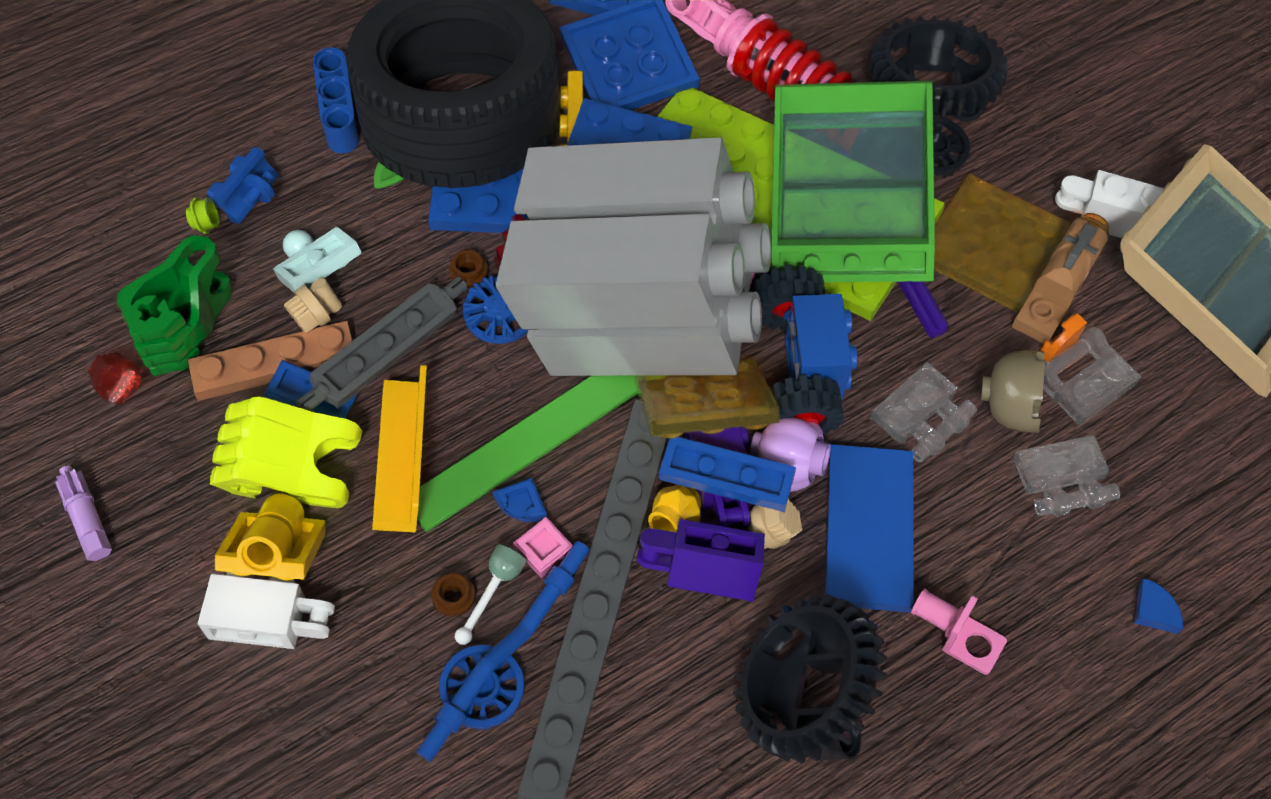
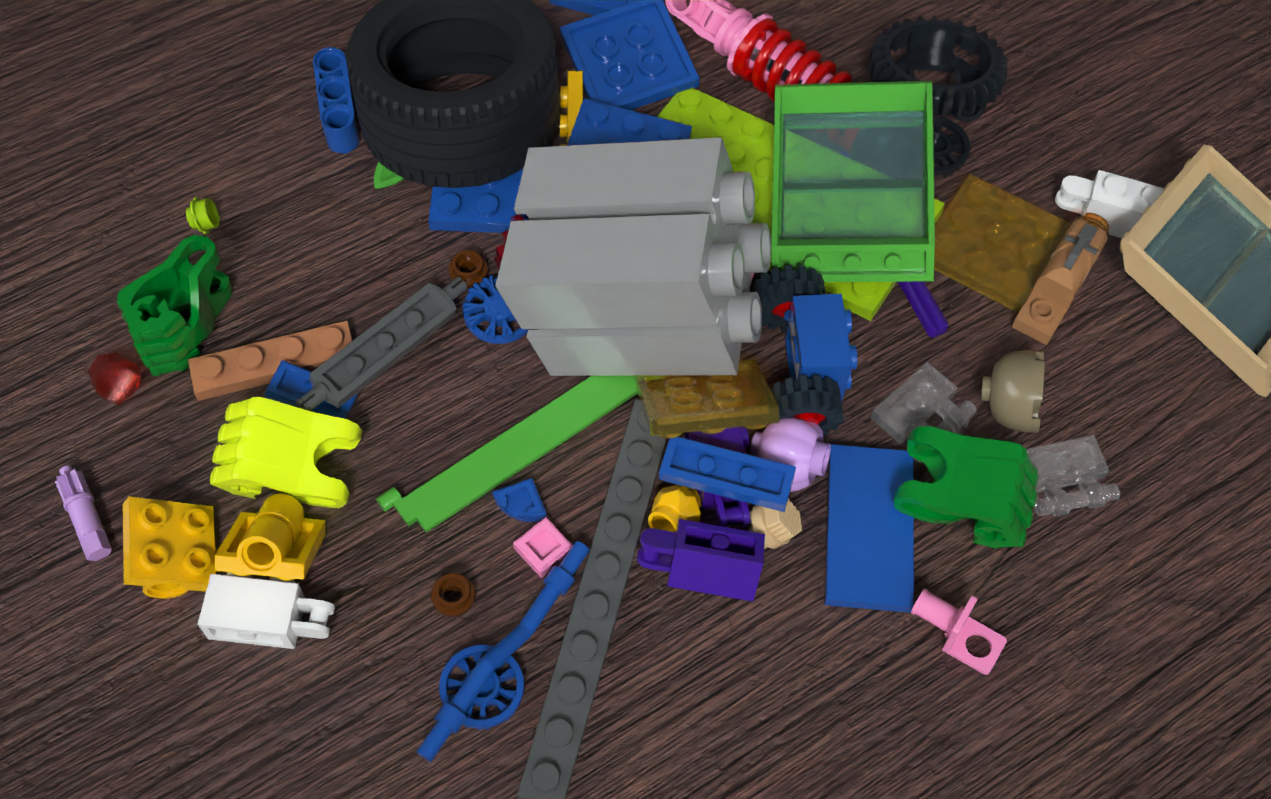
blue hips [207,147,279,224] -> none
light aqua plate [273,227,362,293] -> none
tan piece [284,278,342,333] -> none
yellow panel [372,365,427,532] -> none
hinge [455,544,527,645] -> none
black piece [733,594,888,764] -> none
orange tile [1040,313,1087,363] -> none
clear plate [1043,327,1142,426] -> none
blue tile [1134,578,1183,634] -> none
none -> yellow plate [123,496,216,599]
none -> green piece [893,426,1038,549]

